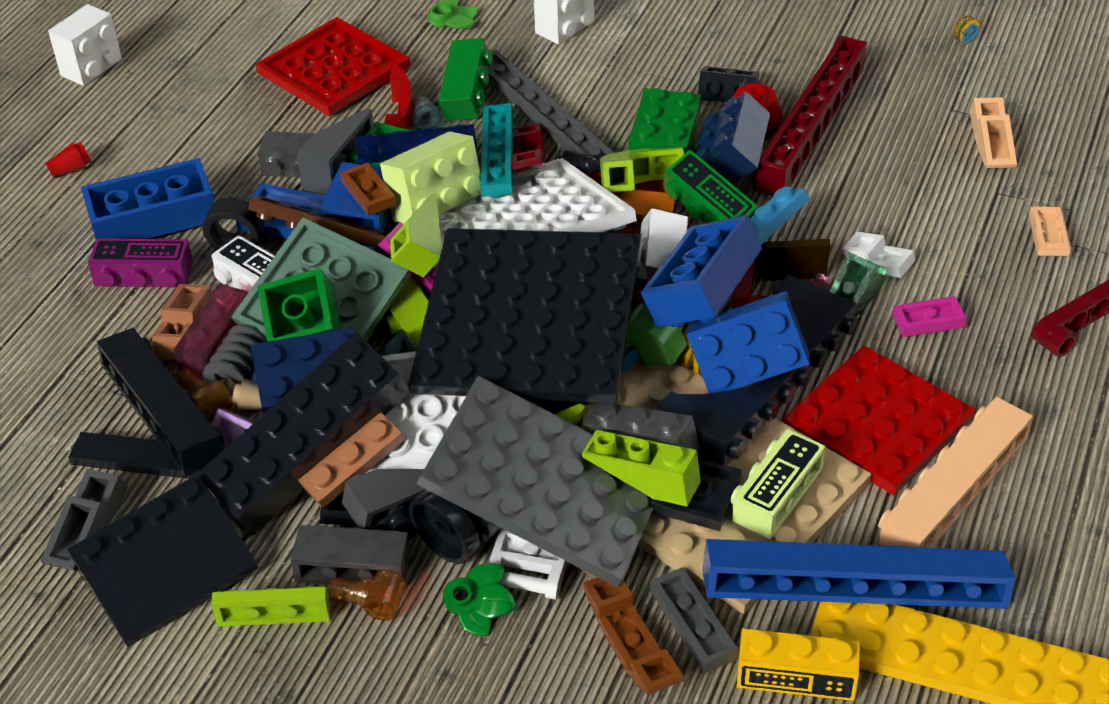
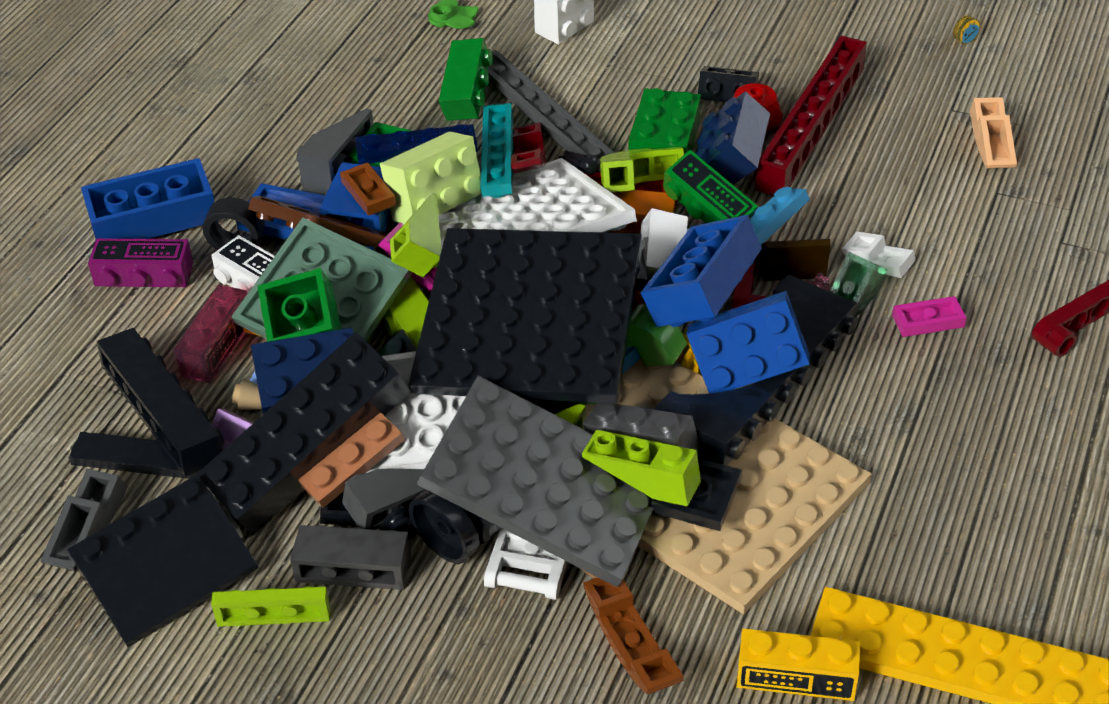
red cone [45,142,92,178] -> none
white brick [48,4,122,86] -> none
nougat slope [152,284,211,361] -> none
clear orange pin [176,368,233,419] -> none
dark grey piece [203,325,267,396] -> none
red plate [255,17,411,117] -> none
flat silver brick [257,131,313,178] -> none
clear orange pin [328,570,406,621] -> none
red slope [385,63,413,130] -> none
clear light blue cone [412,95,441,130] -> none
green plate [443,563,517,637] -> none
dark grey plate [650,567,739,673] -> none
blue brick [702,539,1015,609] -> none
yellowish green brick [730,429,825,540] -> none
red plate [782,345,976,496] -> none
light nougat brick [878,397,1033,548] -> none
light nougat plate [1029,207,1071,256] -> none

